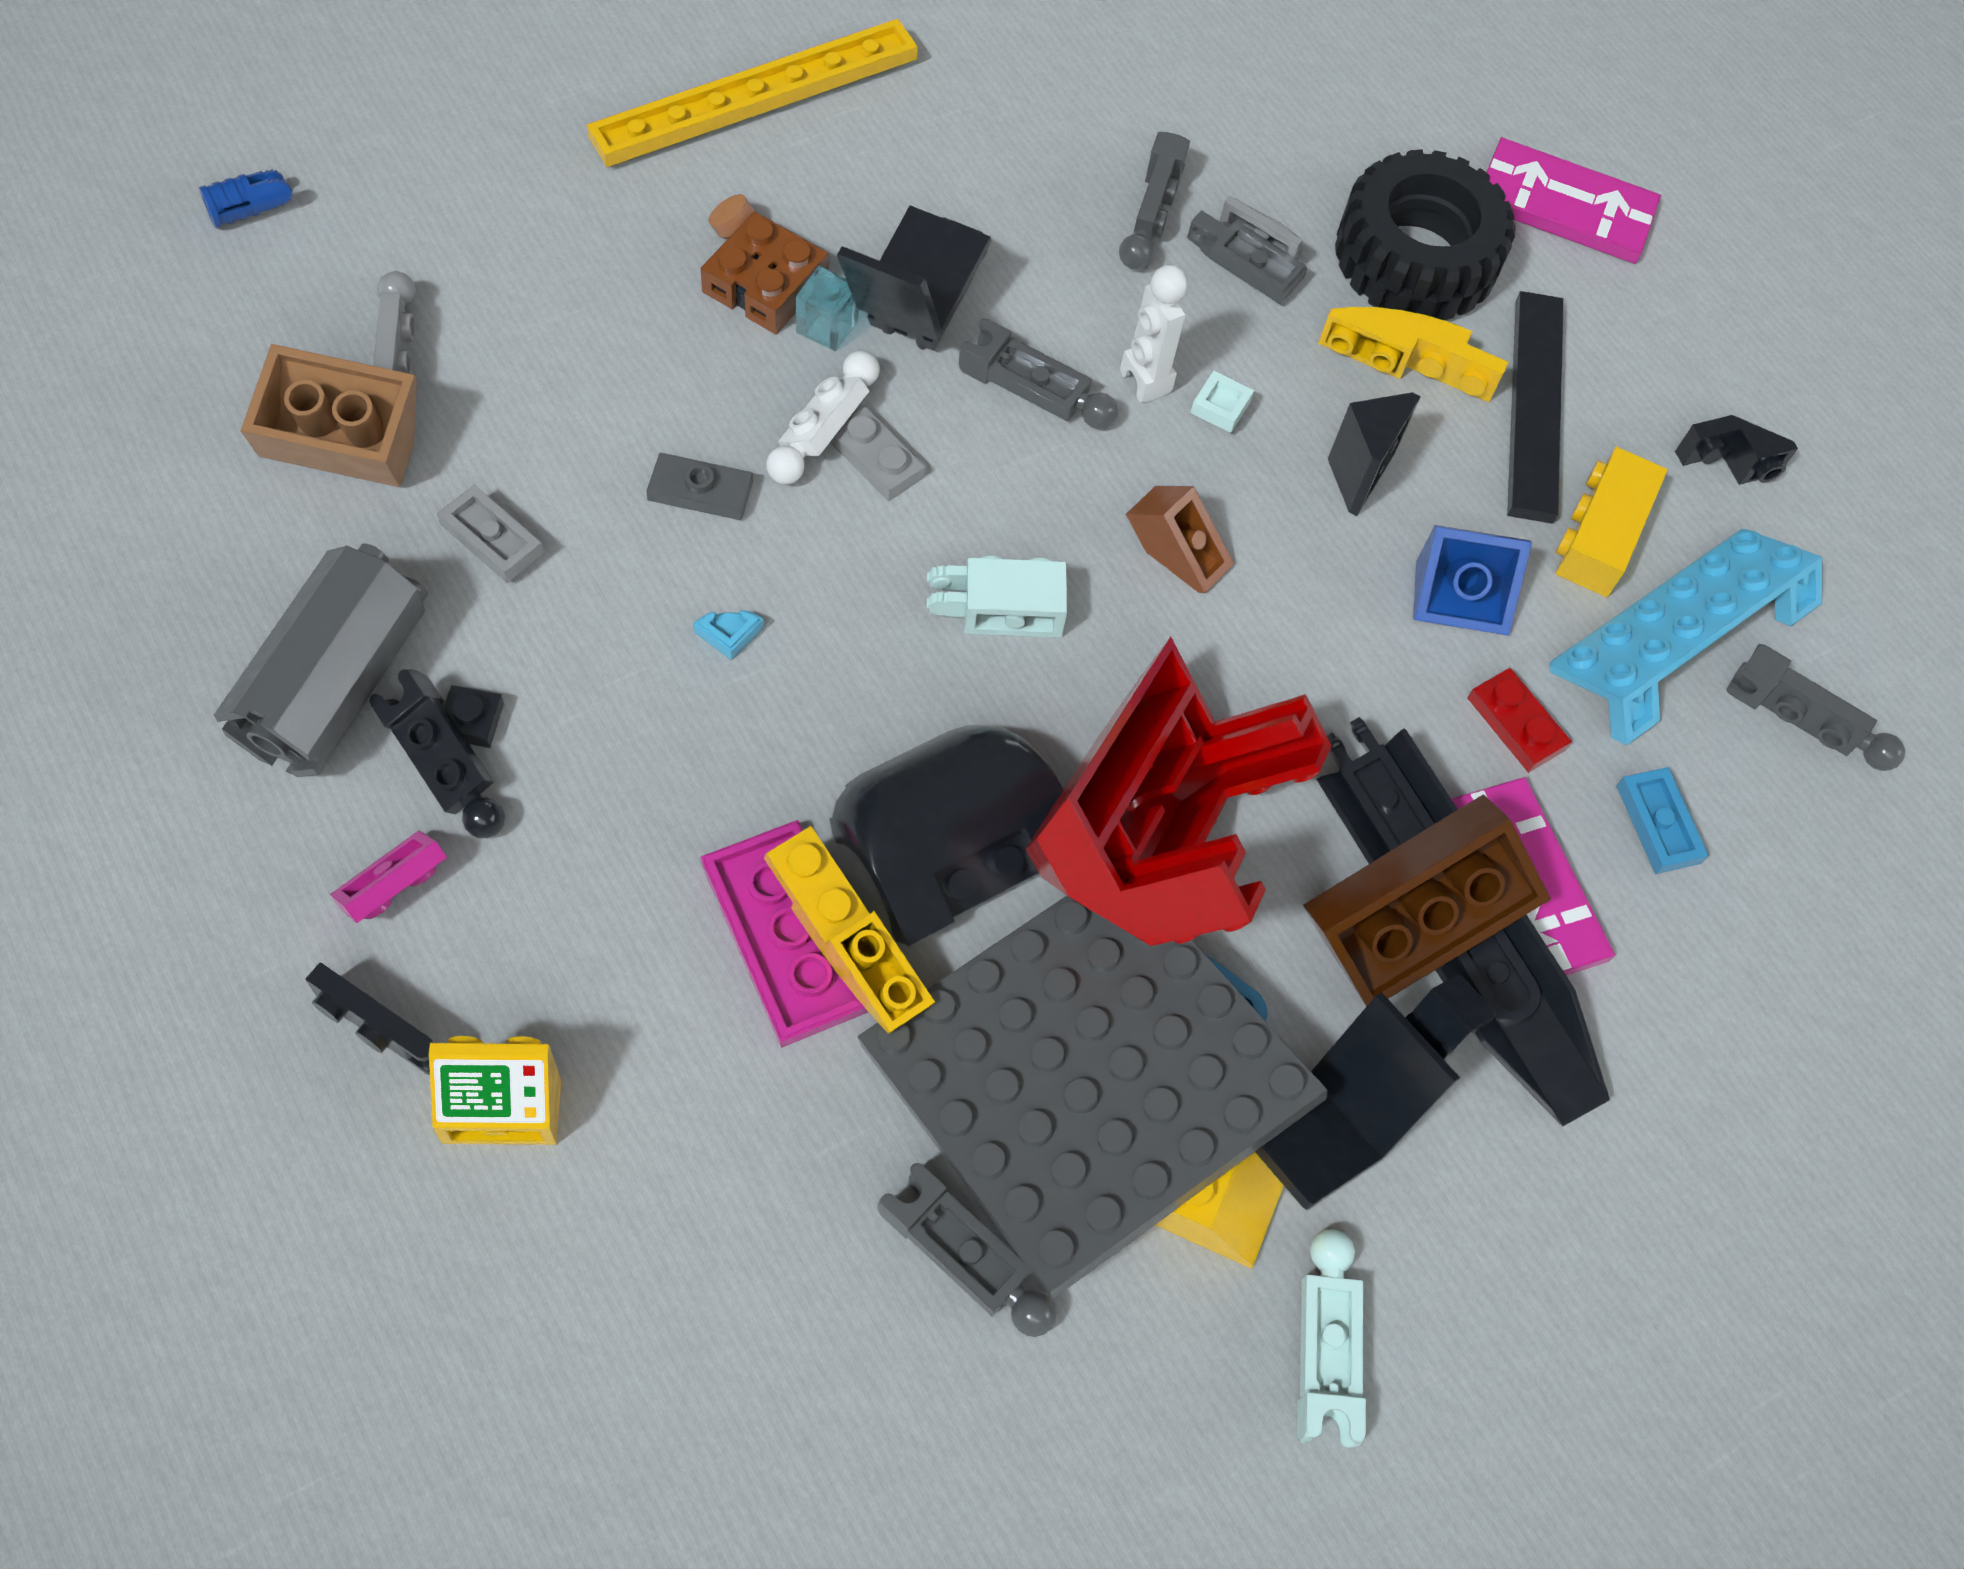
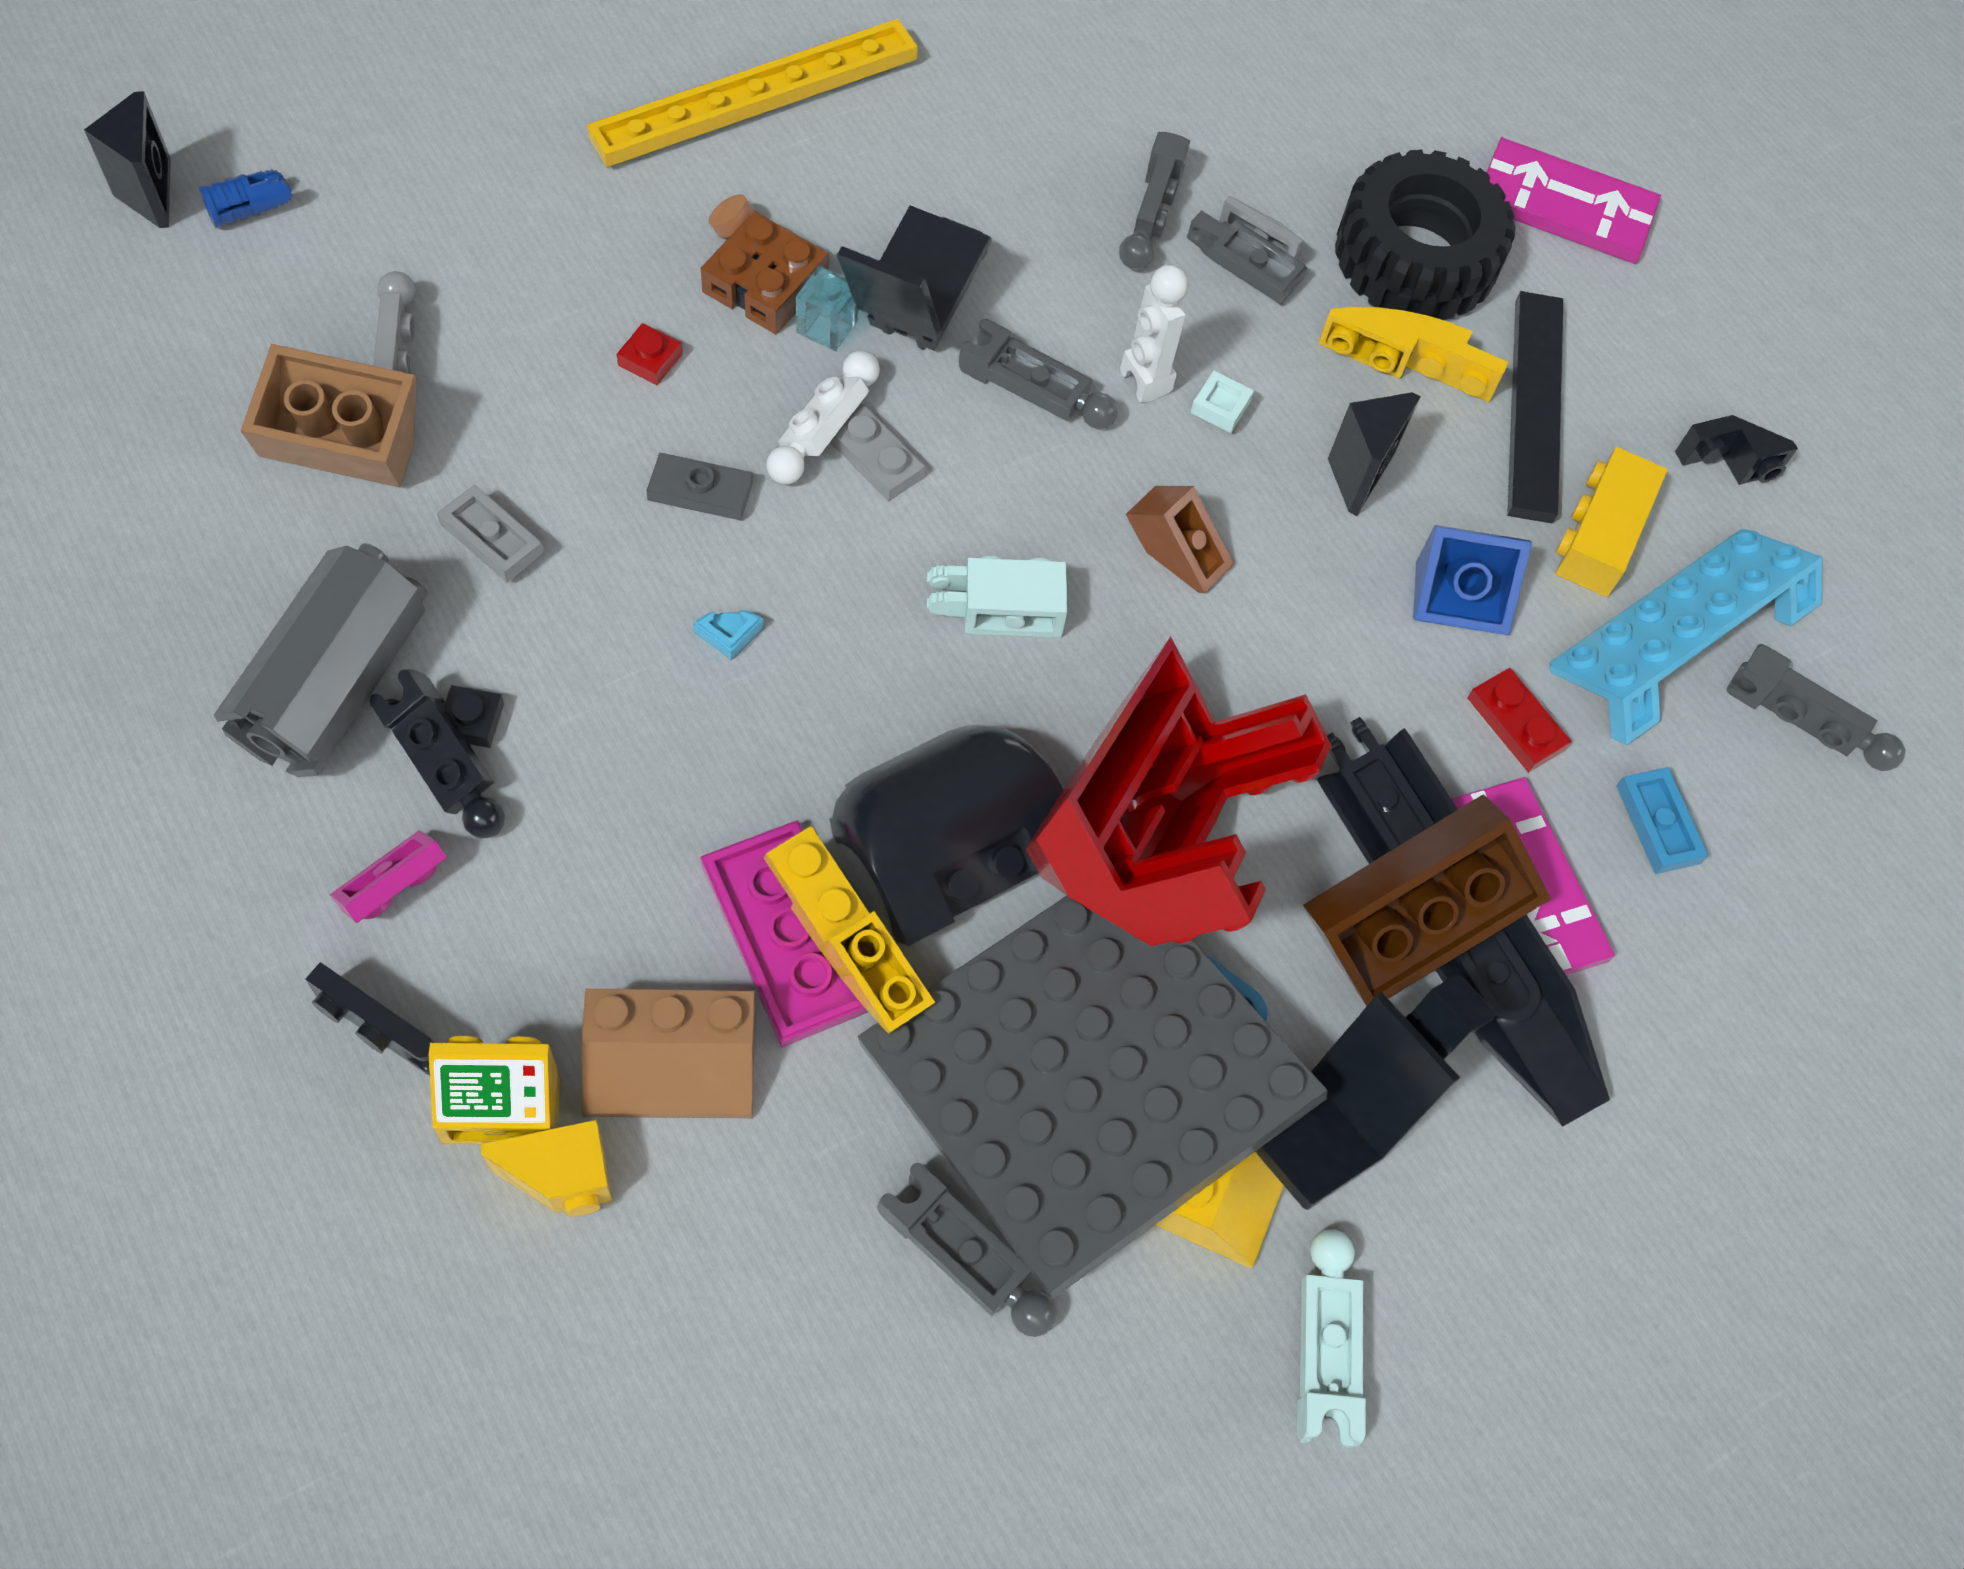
none -> black slope [84,91,171,228]
none -> yellow slope [480,1120,612,1217]
none -> medium nougat slope [581,988,756,1119]
none -> red plate [616,323,683,385]

